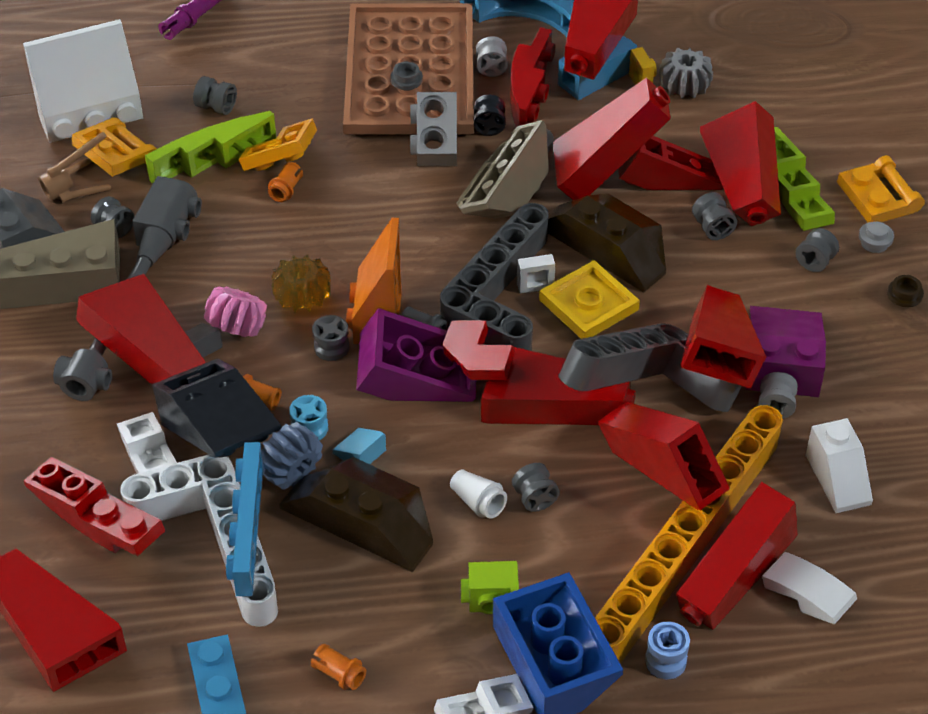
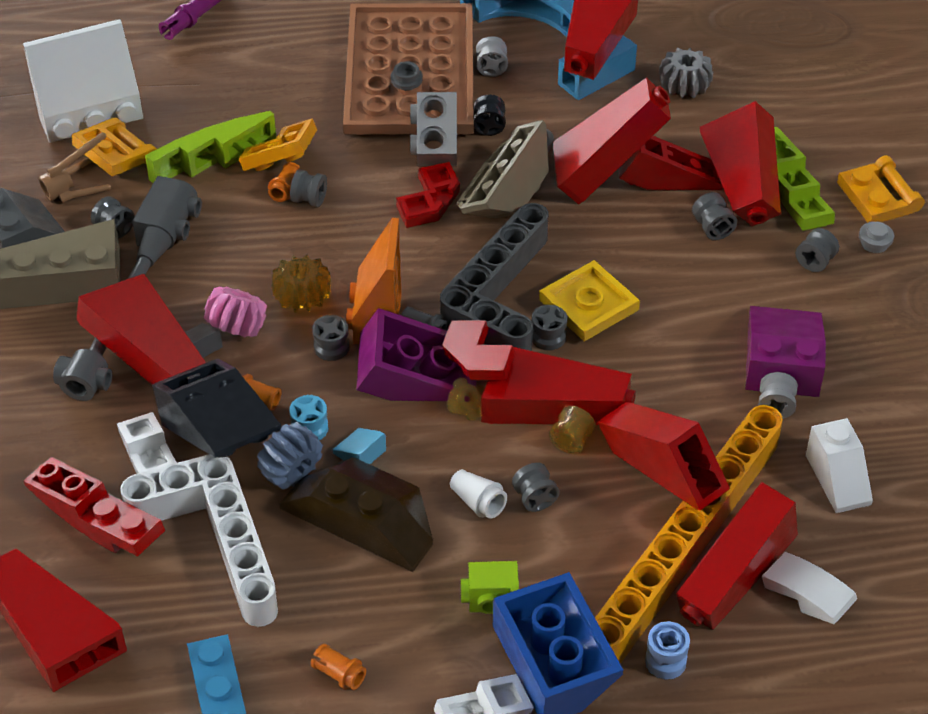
dark grey wheel [193,76,237,115] -> none
dark azure plate [226,442,263,596] -> none
red slope [510,27,556,127] -> none
white plate [517,254,555,294] -> none
dark brown wedge [548,193,666,292] -> none
dark grey beam [559,323,742,412] -> none
yellow plate [629,47,657,85] -> none
red slope [681,285,766,389] -> none
dark brown plate [887,275,924,307] -> none
none -> dark grey wheel [290,169,327,207]
none -> red tile [396,162,460,228]
none -> clear yellow plate [447,378,485,421]
none -> dark grey wheel [531,305,568,350]
none -> clear yellow wheel [549,406,595,454]

